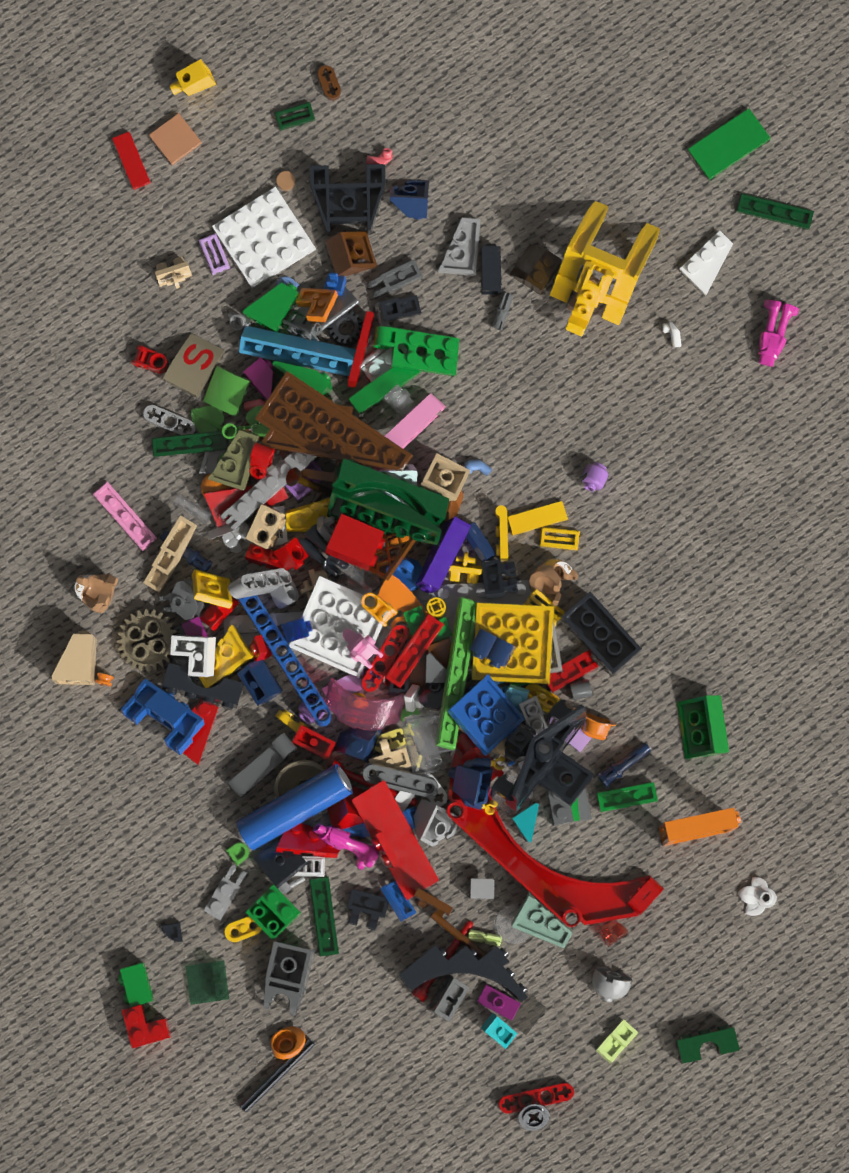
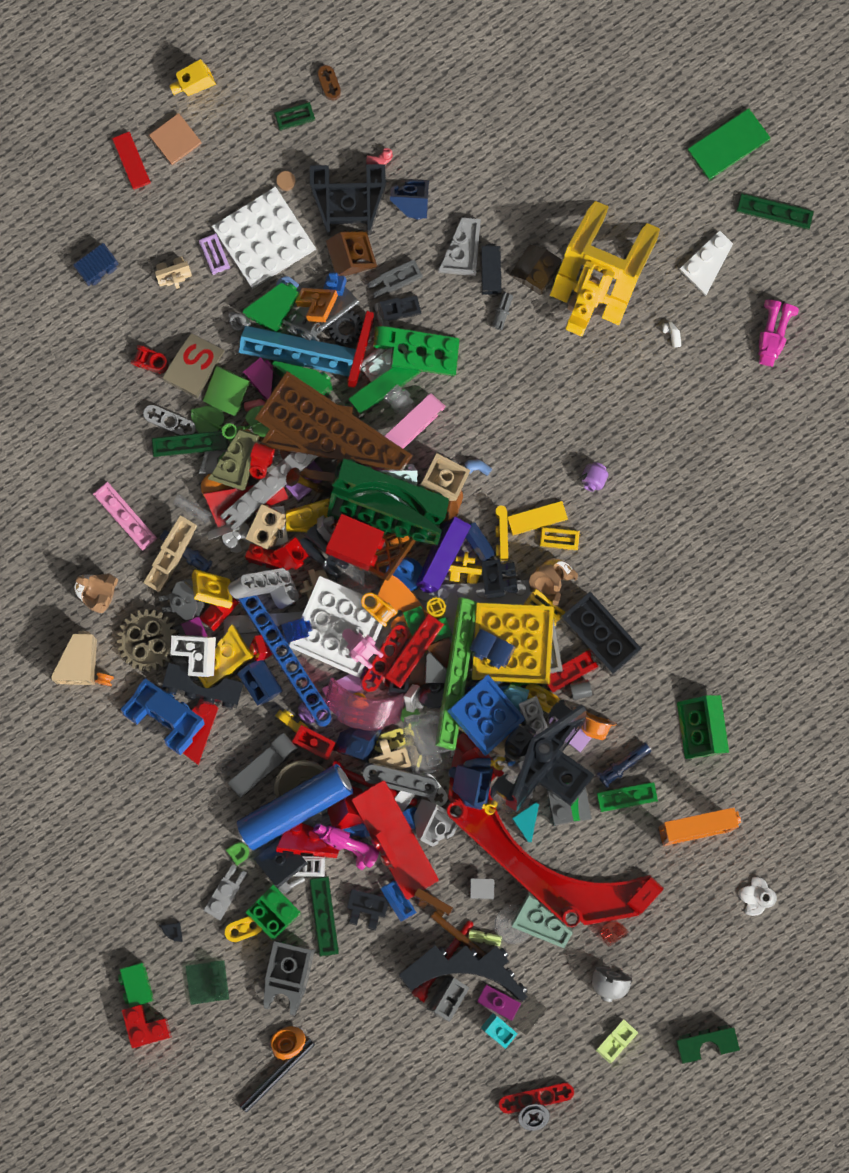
none -> dark blue brick [73,243,119,286]

